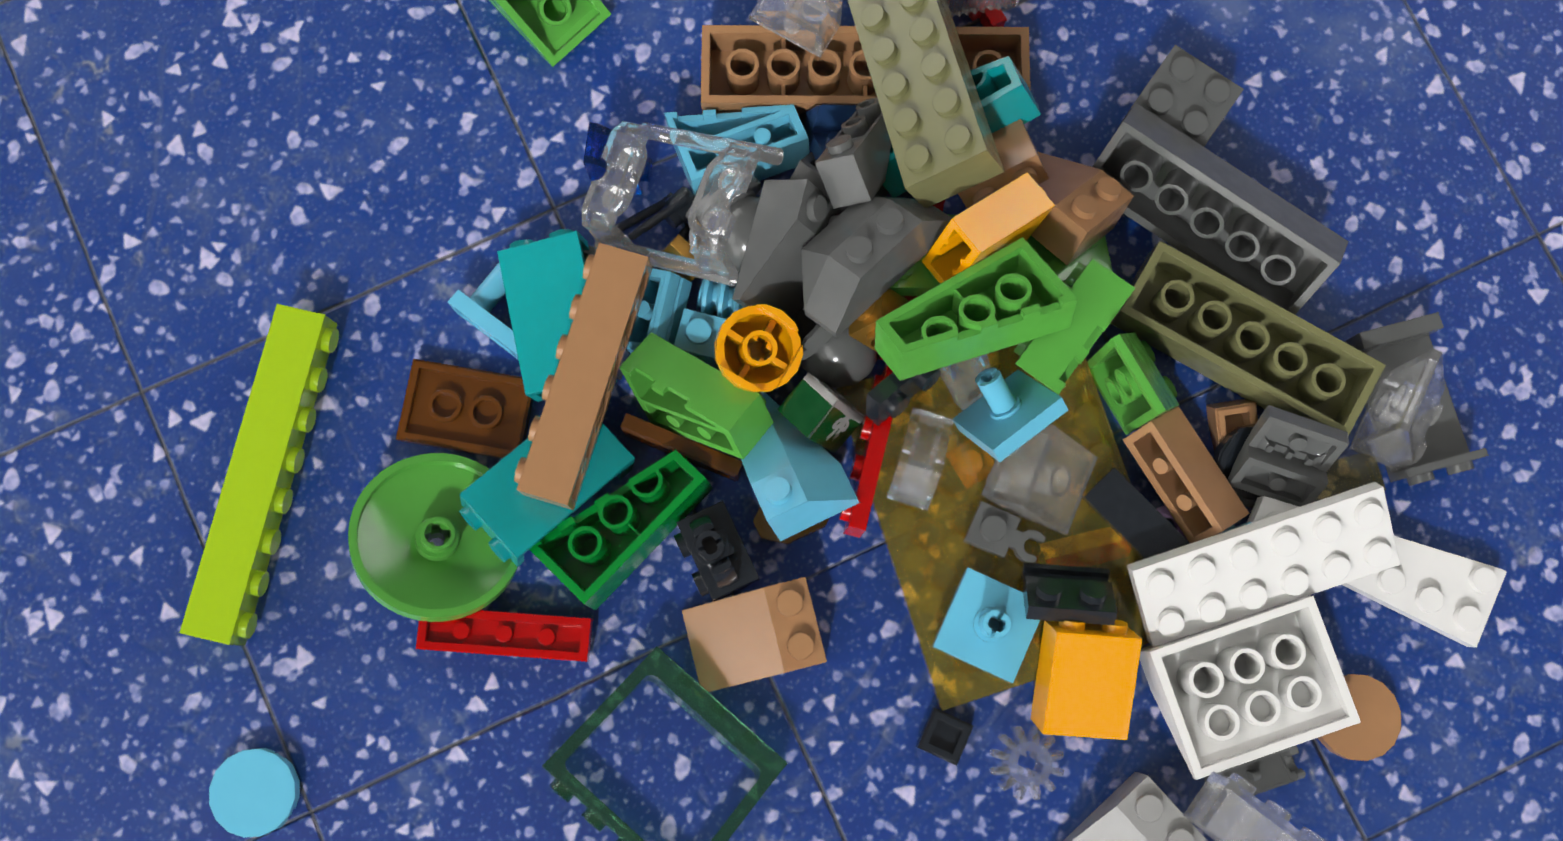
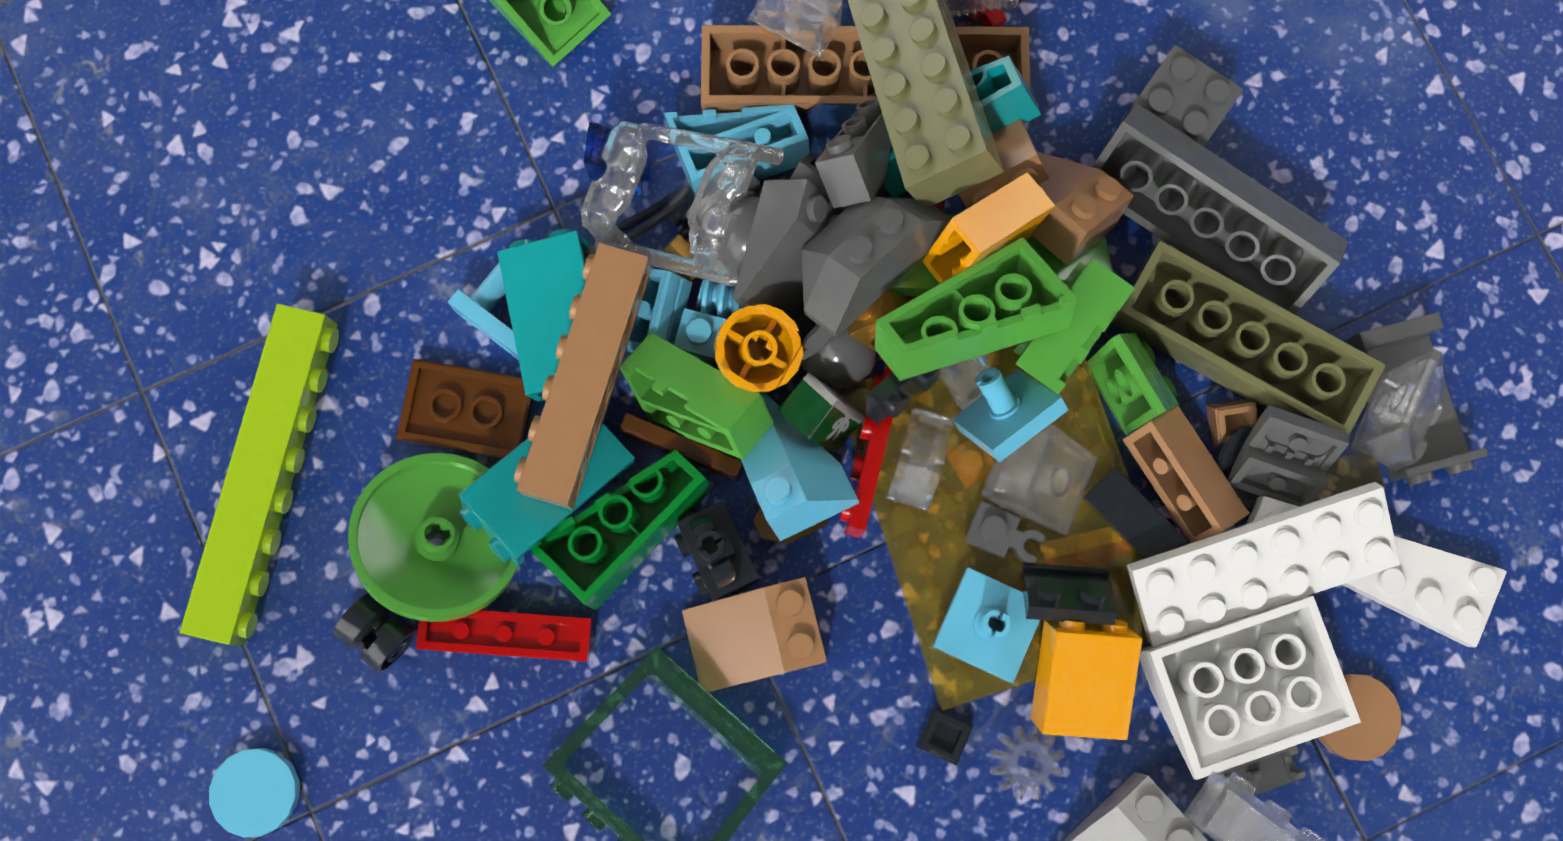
none -> black wheel [333,593,418,673]

